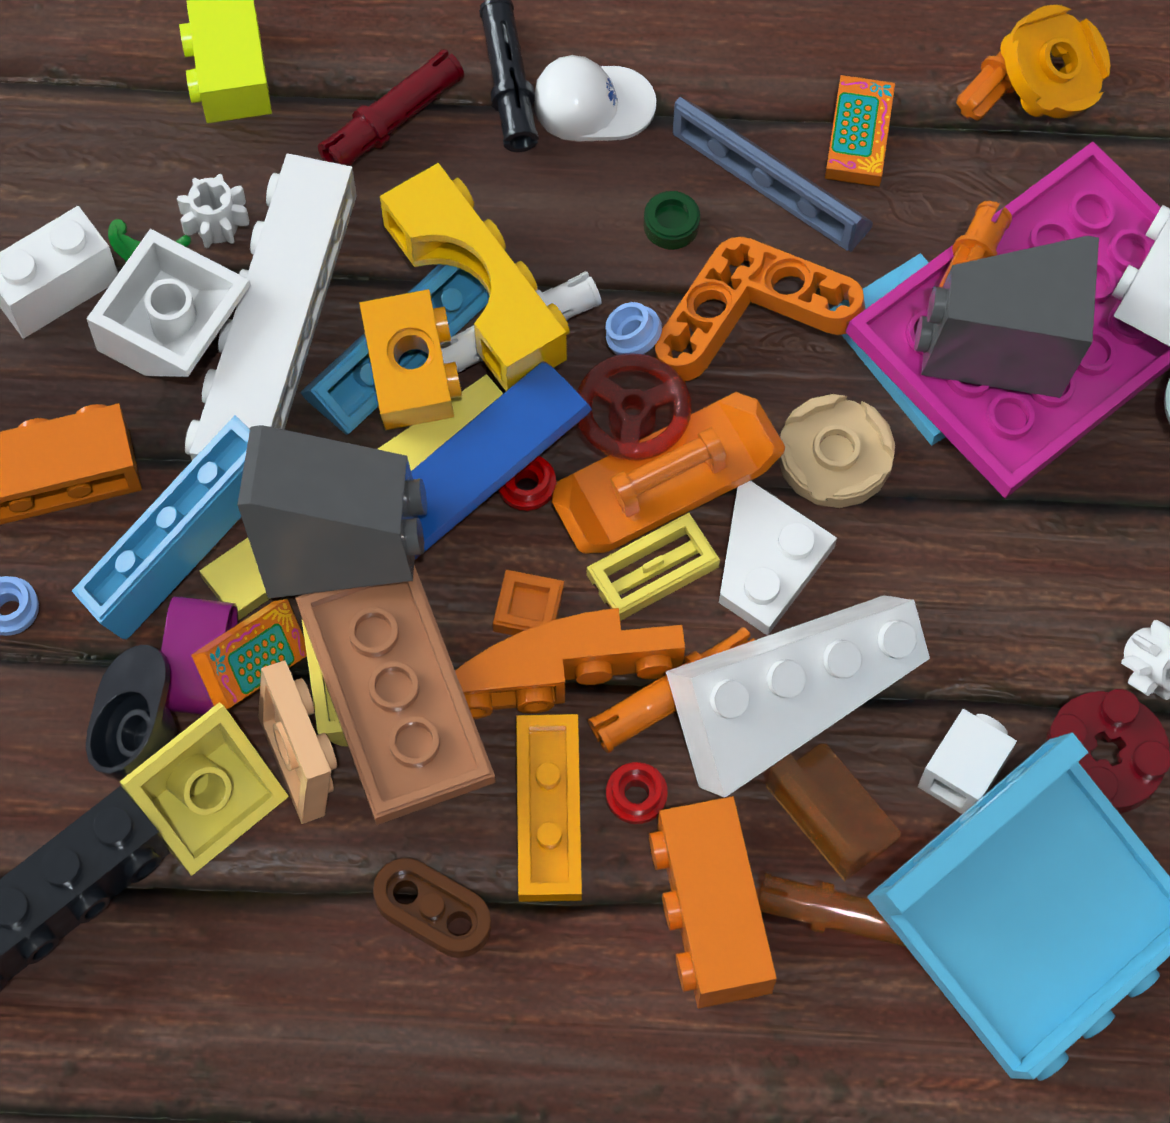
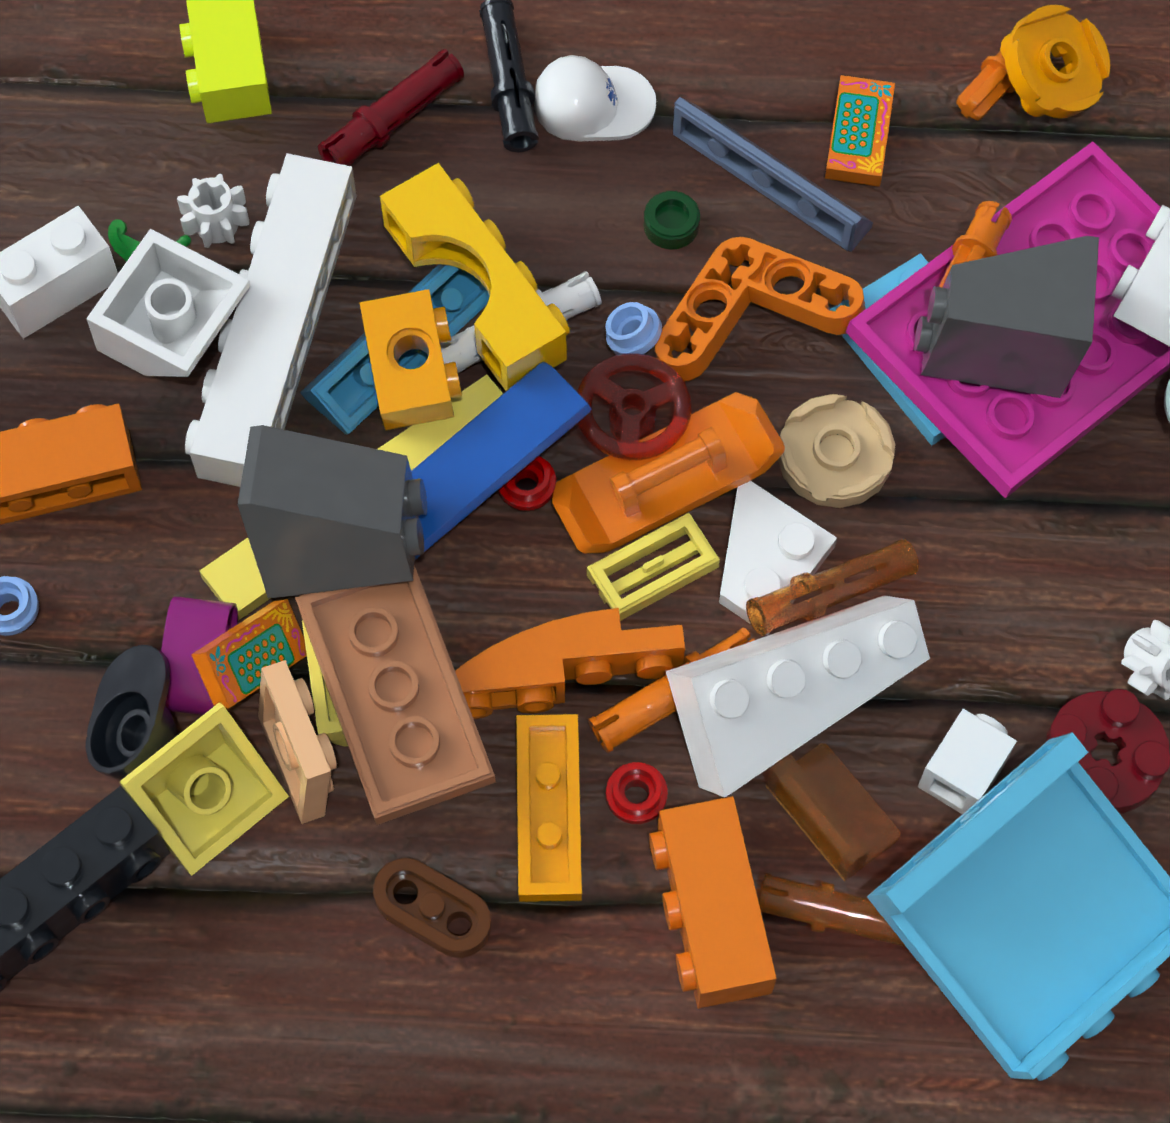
dark azure slope [72,415,250,639] -> none
orange tile [493,570,564,635] -> none
none -> clear orange pin [746,538,919,636]

